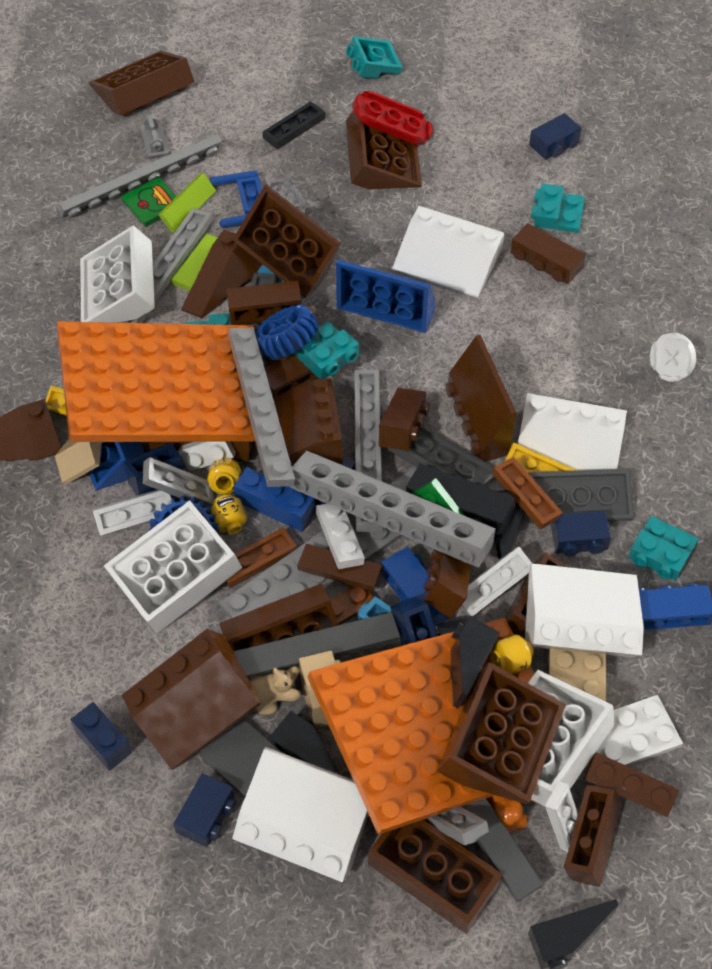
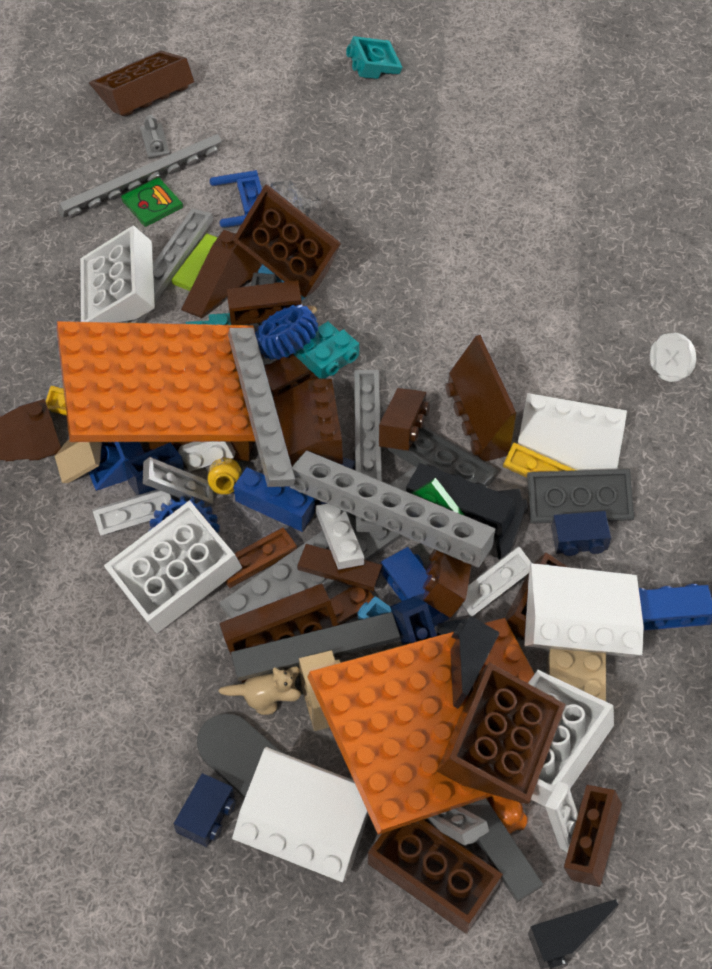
dark blue brick [70,702,132,771] -> none
reddish brown slope [121,628,262,770] -> none
lime tile [158,173,216,232] -> none
yellow head [210,495,248,535] -> none
black plate [262,101,325,149] -> none
black slope [270,711,340,775] -> none
blue slope [336,260,435,333] -> none
reddish brown slope [346,111,422,190] -> none
red tile [352,91,433,145] -> none
white slope [392,206,505,298] -> none
yellow head [490,635,534,675] -> none
dark orange plate [492,457,562,530] -> none
reddish brown brick [510,223,586,285] -> none
dark blue brick [529,113,581,160] -> none
teal plate [531,183,585,233] -> none
reddish brown brick [583,752,679,817] -> none
white plate [596,695,683,766] -> none
teal plate [628,516,699,581] -> none

